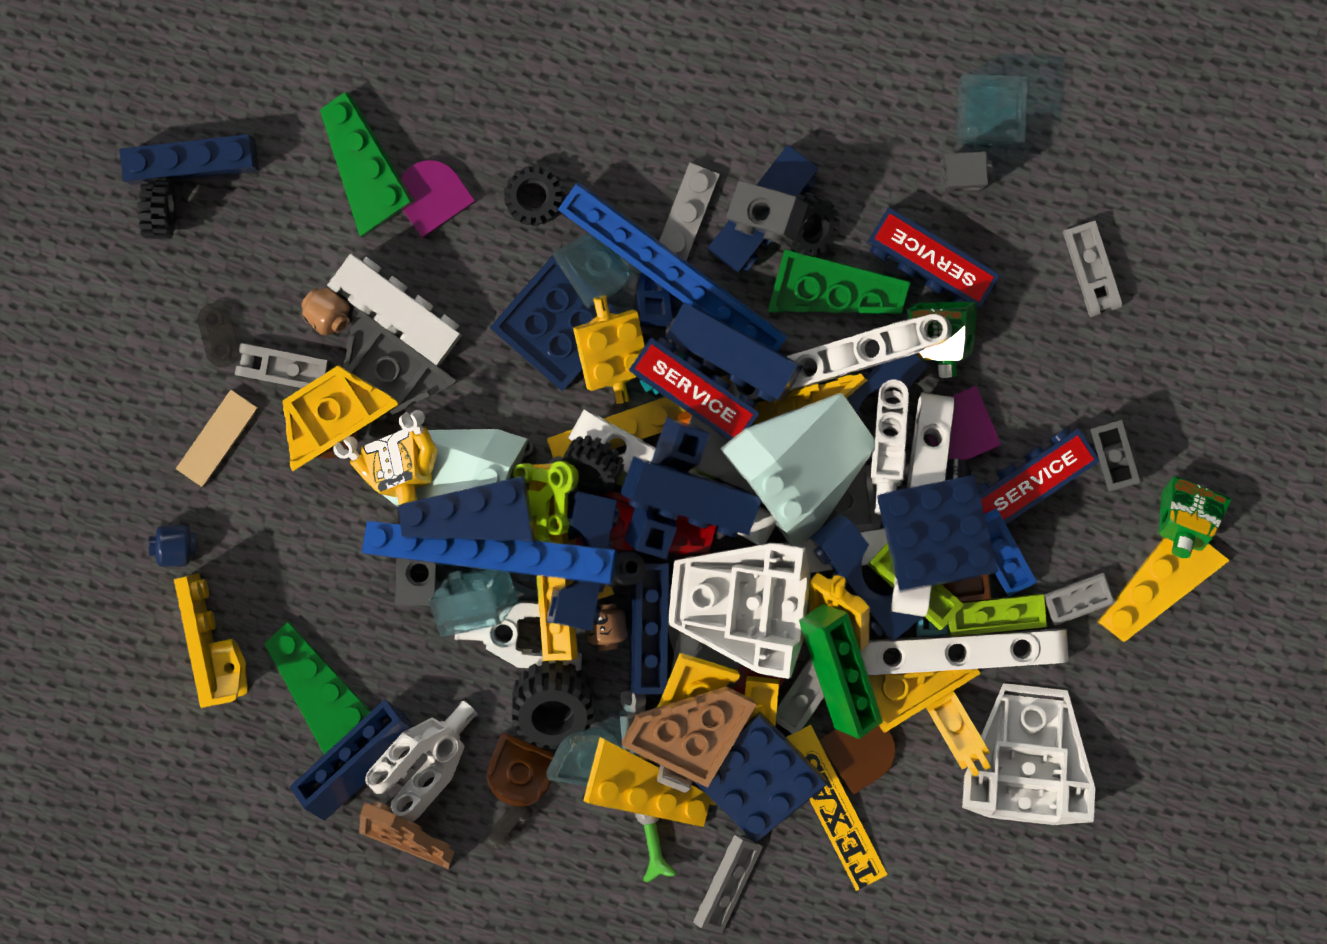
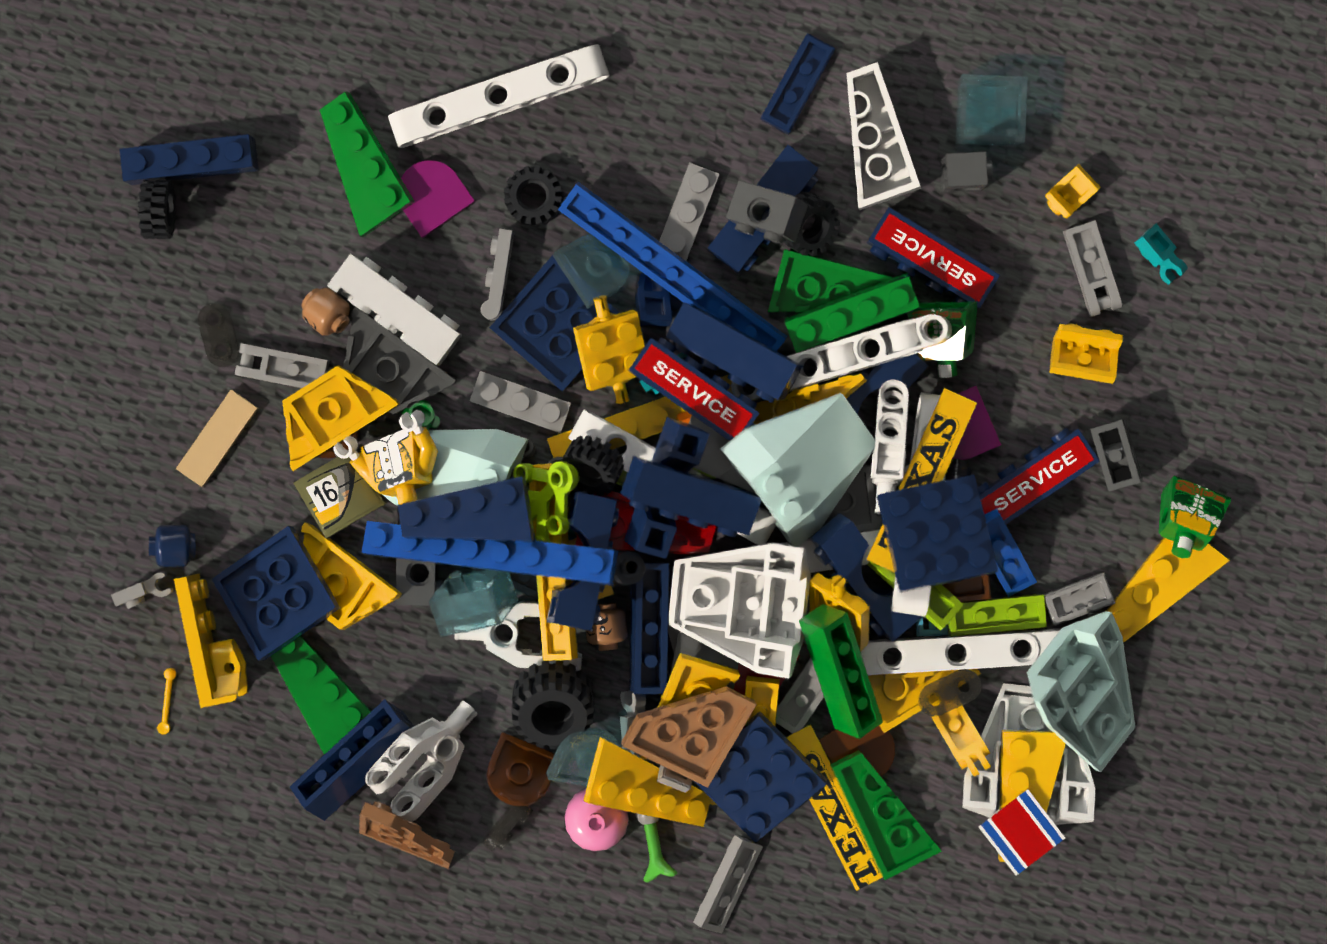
none -> light grey plate [111,572,174,609]
none -> yellow hinge [157,668,177,735]
none -> dark blue plate [212,526,340,661]
none -> slope [293,457,386,539]
none -> yellow wing [301,522,402,630]
none -> white beam [388,44,610,148]
none -> green plate [402,401,440,430]
none -> light grey plate [470,371,572,433]
none -> light grey plate [481,229,514,321]
none -> bright pink cylinder [564,788,629,851]
none -> dark blue tile [760,33,835,135]
none -> green brick [785,273,920,353]
none -> green wing [830,750,942,880]
none -> white wedge [846,62,921,210]
none -> yellow sticker [866,388,977,573]
none -> clear smoke plate [918,669,982,717]
none -> sticker [979,789,1065,876]
none -> yellow wing [998,730,1066,862]
none -> light aqua wedge [1027,611,1136,772]
none -> yellow bracket [1045,164,1101,219]
none -> yellow bracket [1049,324,1123,384]
none -> teal plate [1134,223,1188,284]

